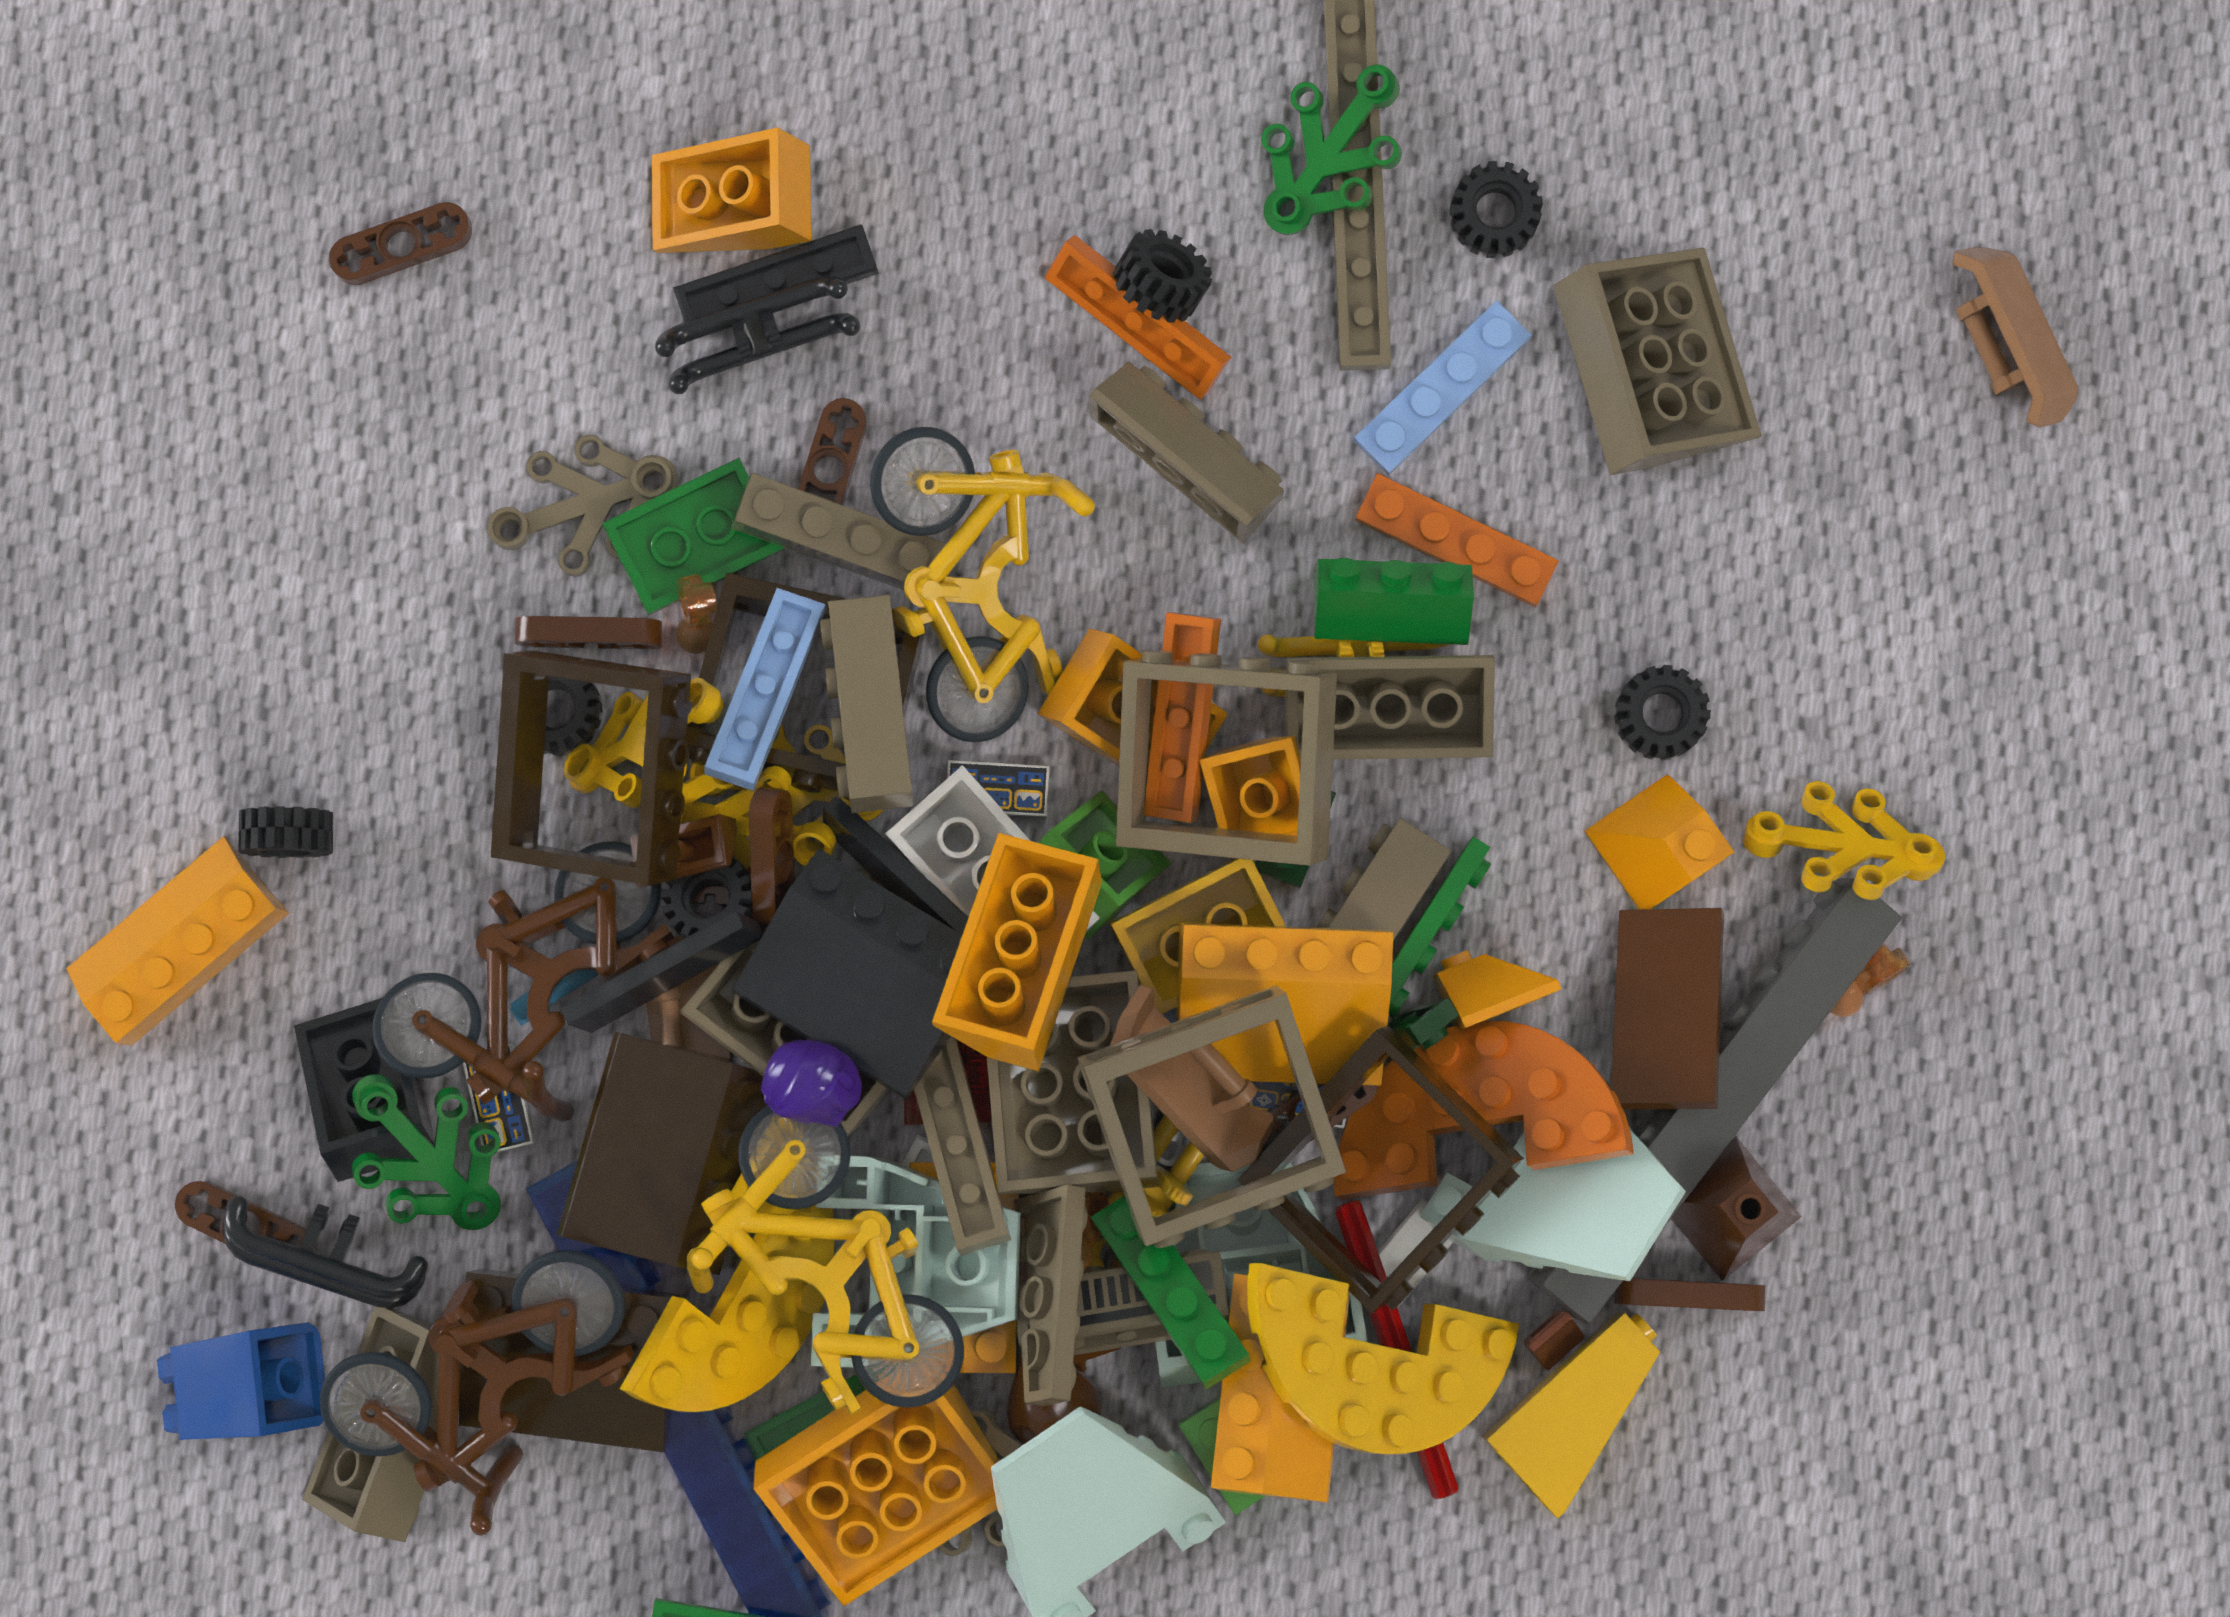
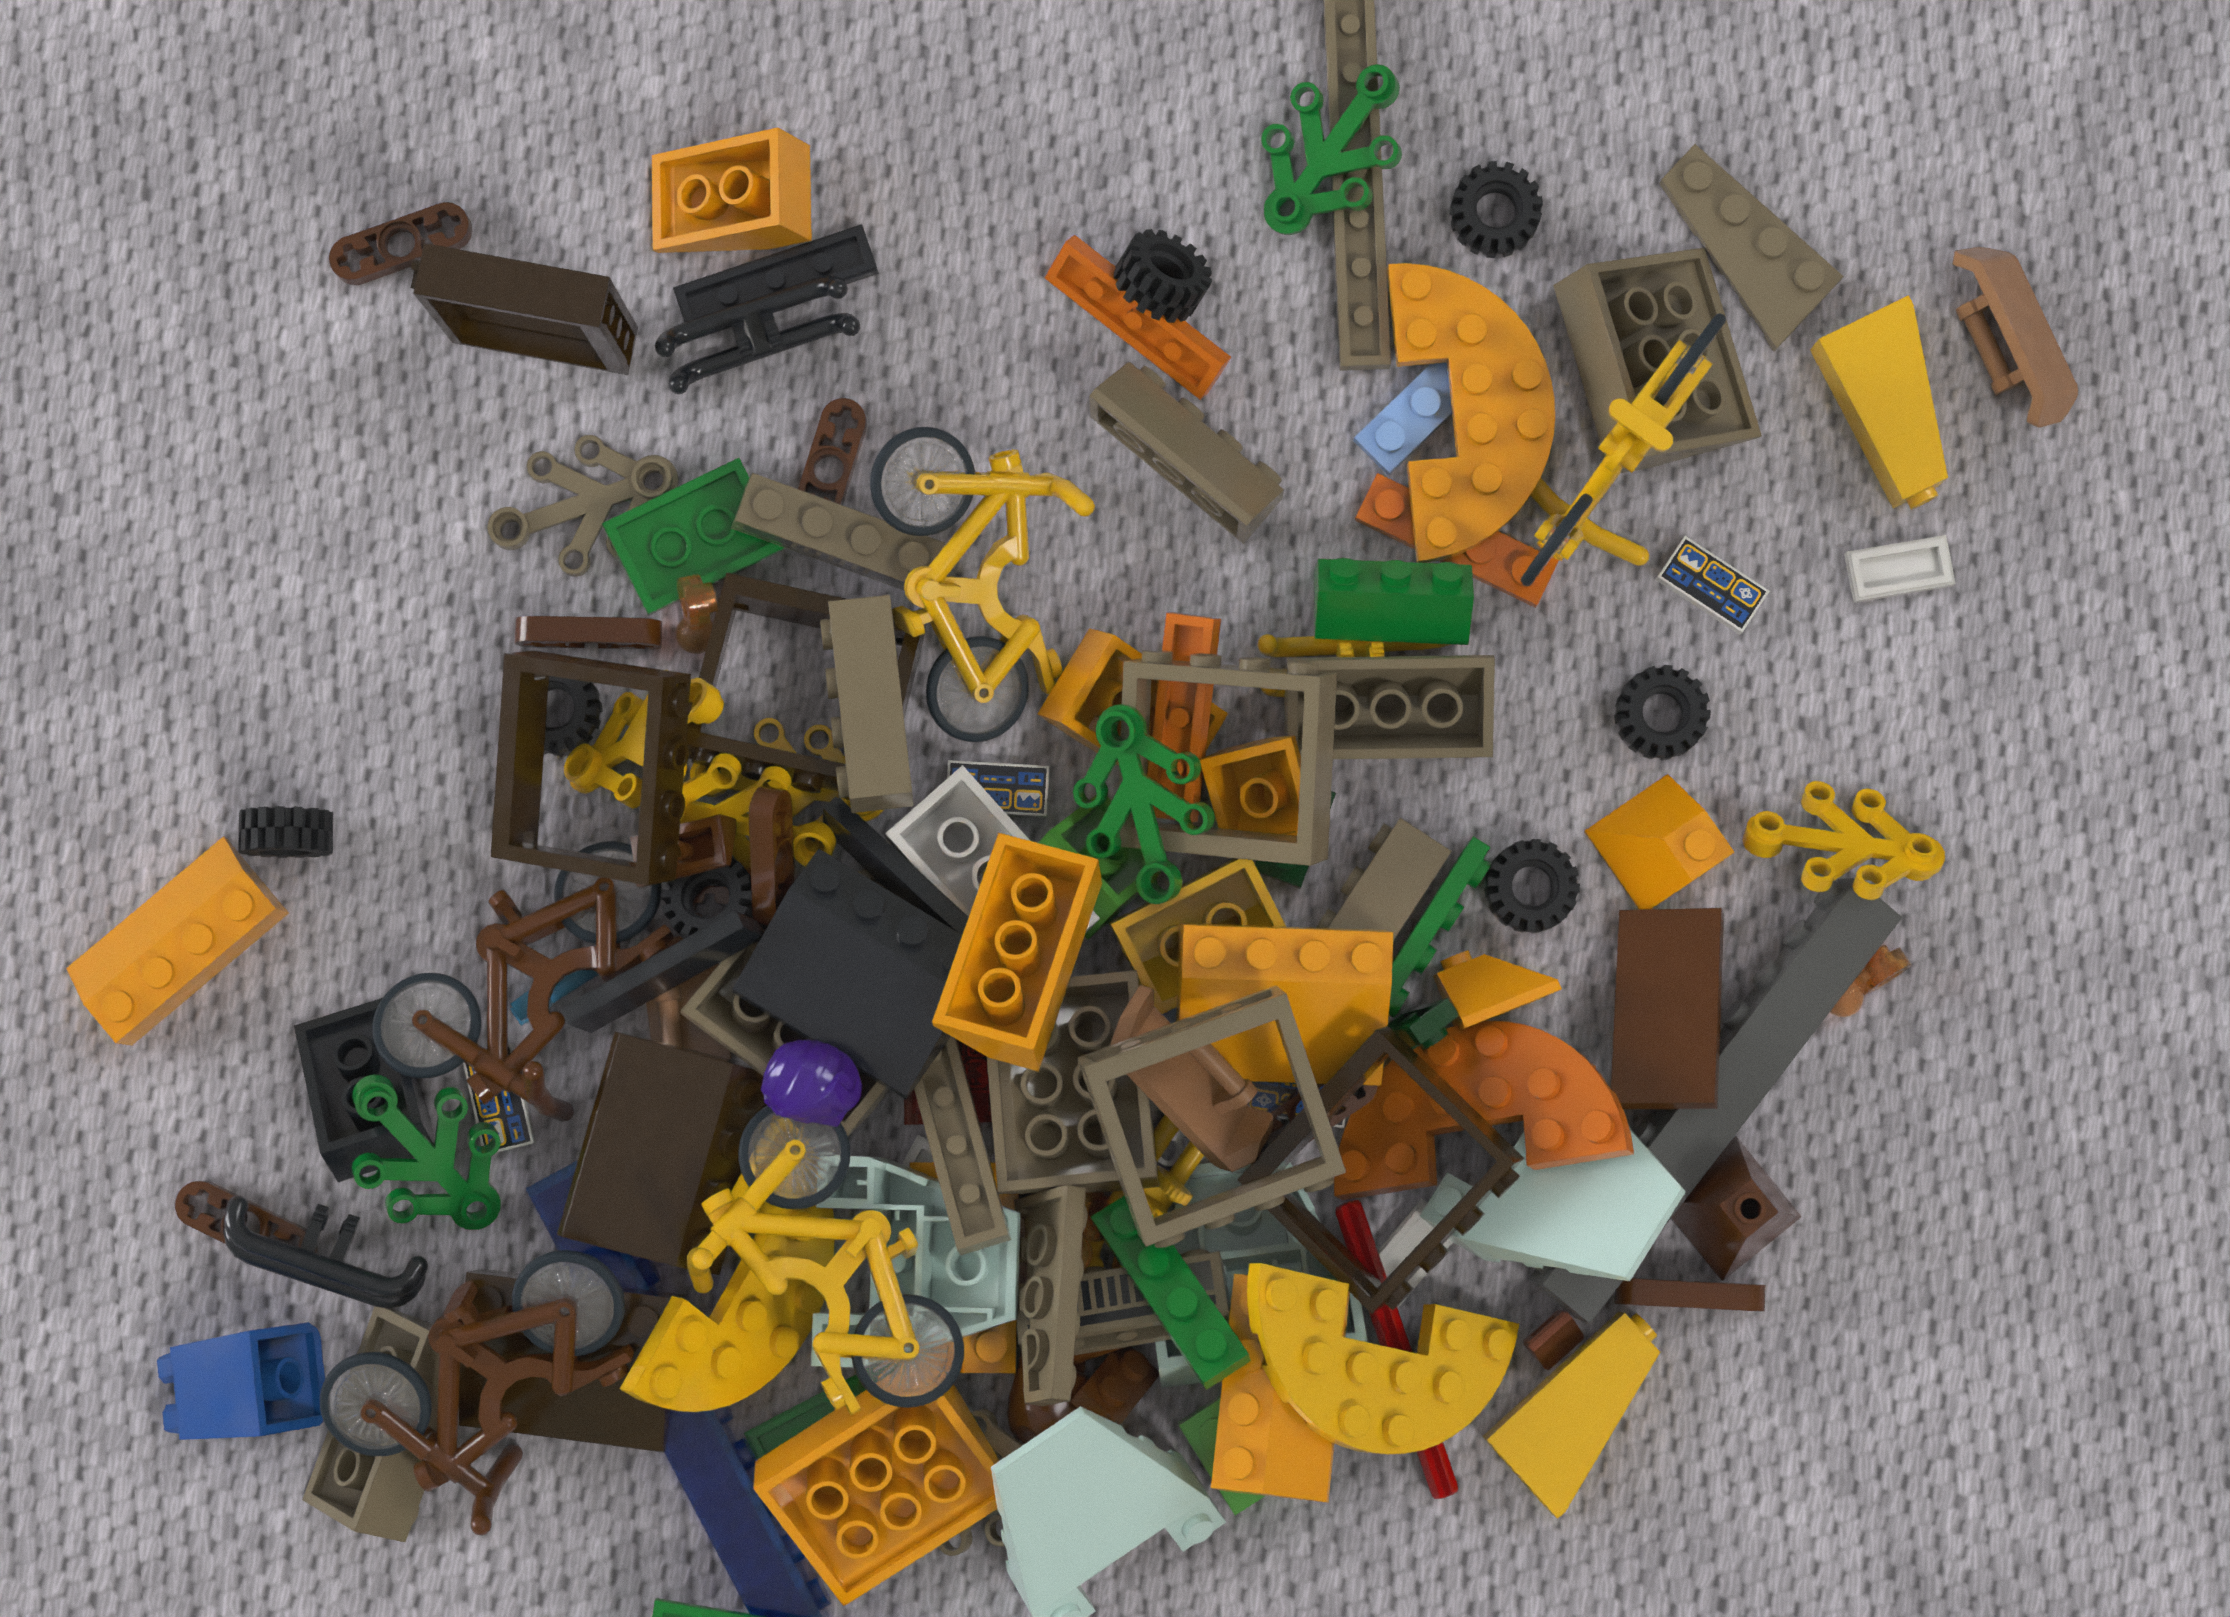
light blue plate [704,588,825,791] -> none
none -> dark brown window [410,243,638,375]
none -> reddish brown plate [1070,1346,1160,1425]
none -> green plant [1073,704,1215,904]
none -> light orange plate [1387,263,1555,563]
none -> black tyre [1484,839,1580,933]
none -> yellow piece [1521,313,1726,586]
none -> tile [1655,536,1770,635]
none -> dark tan wing [1659,144,1844,352]
none -> yellow slope [1810,295,1948,510]
none -> white tile [1844,535,1956,603]

